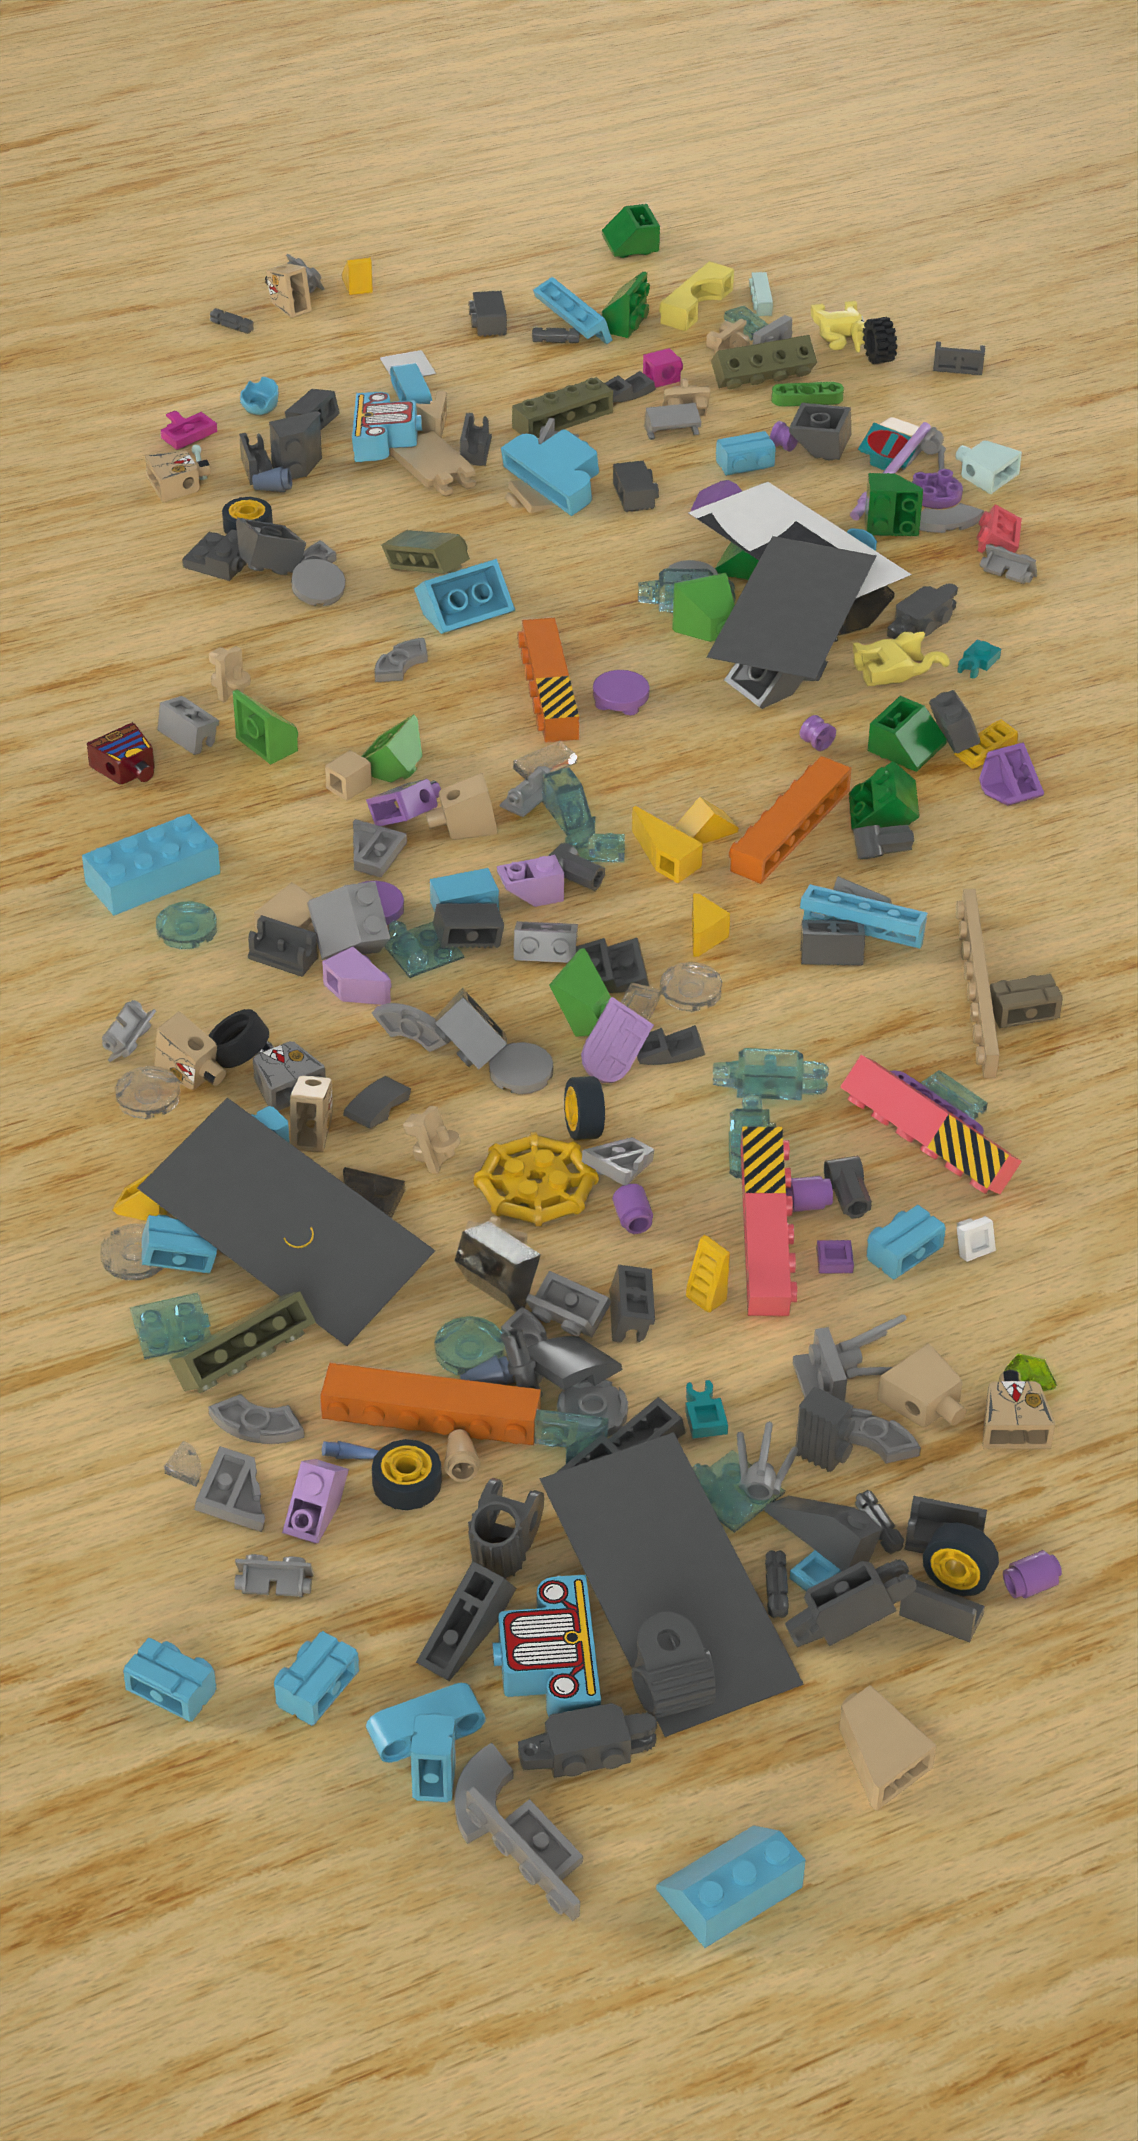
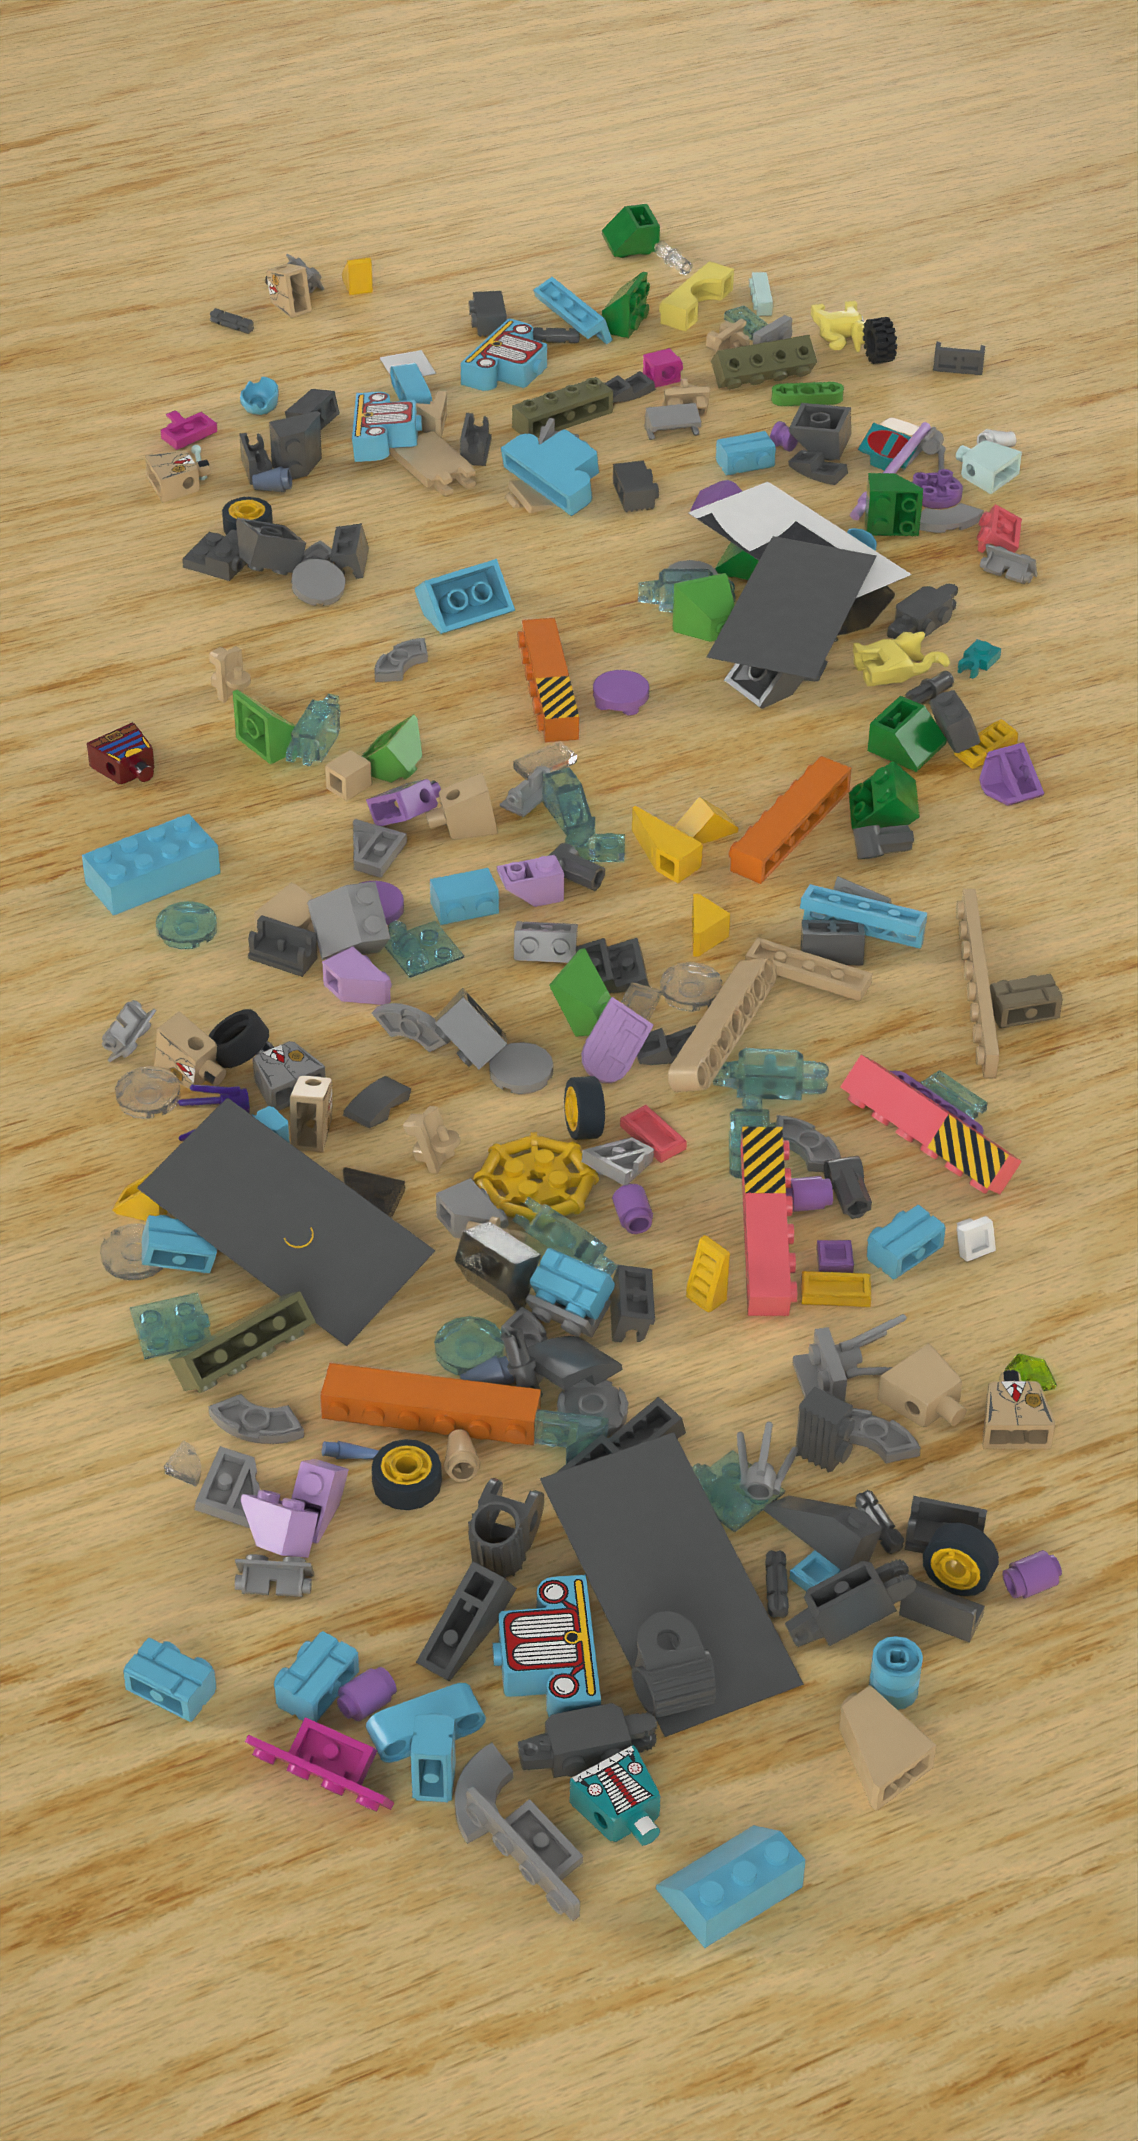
light grey hinge [157,696,219,755] -> none
olive brick [381,530,470,574] -> none
dark grey brick [433,903,504,949] -> none
teal plate [685,1380,728,1439] -> none
medium lavender wheel [800,715,836,751] -> none
none -> dark purple plant [178,1085,250,1141]
none -> lavender slope [241,1490,318,1558]
none -> dark pink bracket [245,1717,394,1812]
none -> clear light blue hinge [285,694,341,766]
none -> dark grey hinge [330,523,369,579]
none -> medium lavender brick [337,1667,397,1721]
none -> light grey slope [436,1178,509,1239]
none -> brick [460,318,547,391]
none -> clear light blue hinge [512,1197,618,1276]
none -> medium azure brick [530,1248,615,1320]
none -> torso [569,1745,661,1846]
none -> coral tile [620,1105,687,1163]
none -> clear axle [654,241,692,275]
none -> tan beam [668,958,777,1092]
none -> tan plate [745,937,873,1001]
none -> light grey tile [776,1115,841,1172]
none -> dark grey slope [788,450,848,485]
none -> yellow tile [801,1271,871,1307]
none -> medium azure wheel [869,1636,923,1710]
none -> dark grey axle [905,671,954,704]
none -> white cone [977,429,1016,447]

